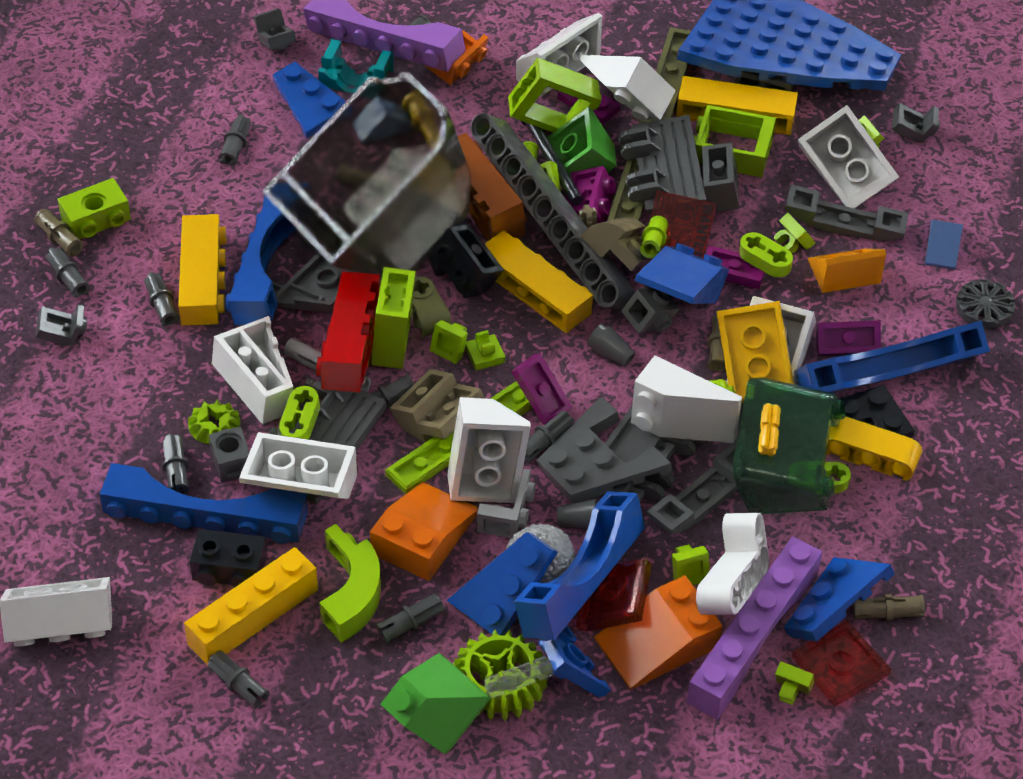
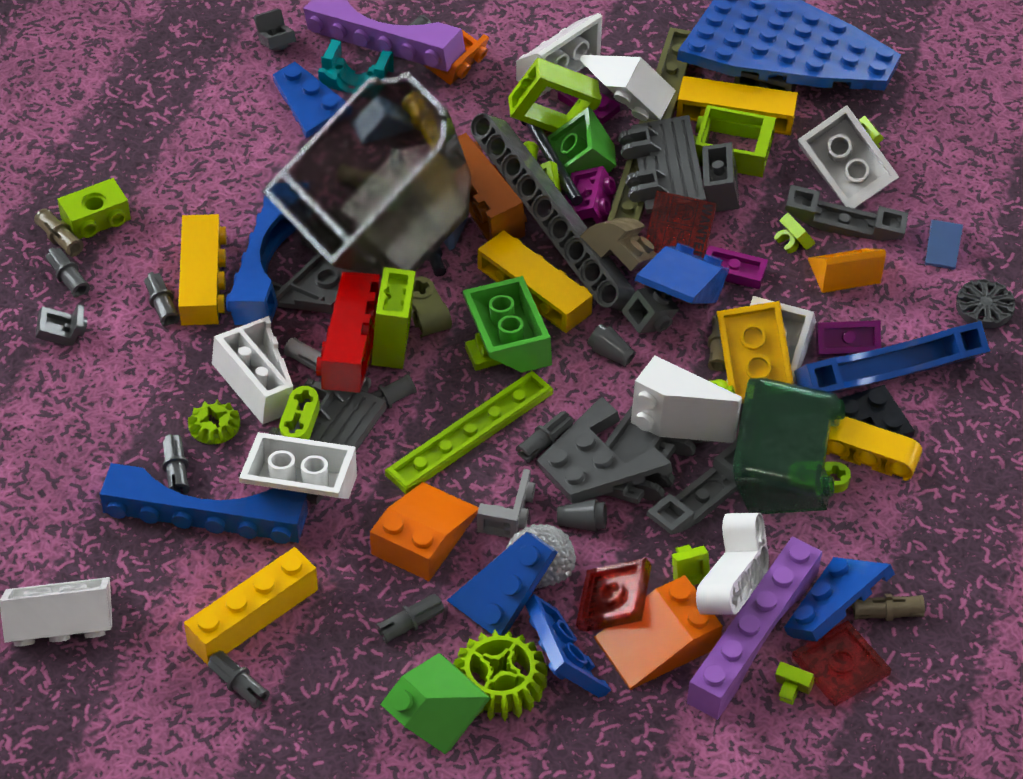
black brick [189,529,268,588] -> none
dark grey brick [209,426,250,483] -> none
dark grey axle [218,115,251,165] -> none
lime arch [319,524,381,643] -> none
dark tan brick [390,369,485,443] -> none
lime tile [429,320,468,364] -> none
black brick [431,224,504,298] -> none
white slope [447,397,531,503] -> none
clear axle [484,656,553,698] -> none
magenta plate [511,353,573,425] -> none
blue arch [514,491,645,641] -> none
dark tan piece [579,205,597,228] -> none
lime pin [640,216,668,259] -> none
lime beam [739,232,793,277] -> none
yellow piece [758,403,781,457] -> none
dark grey bracket [892,103,940,143] -> none
none -> bright green slope [462,276,552,373]

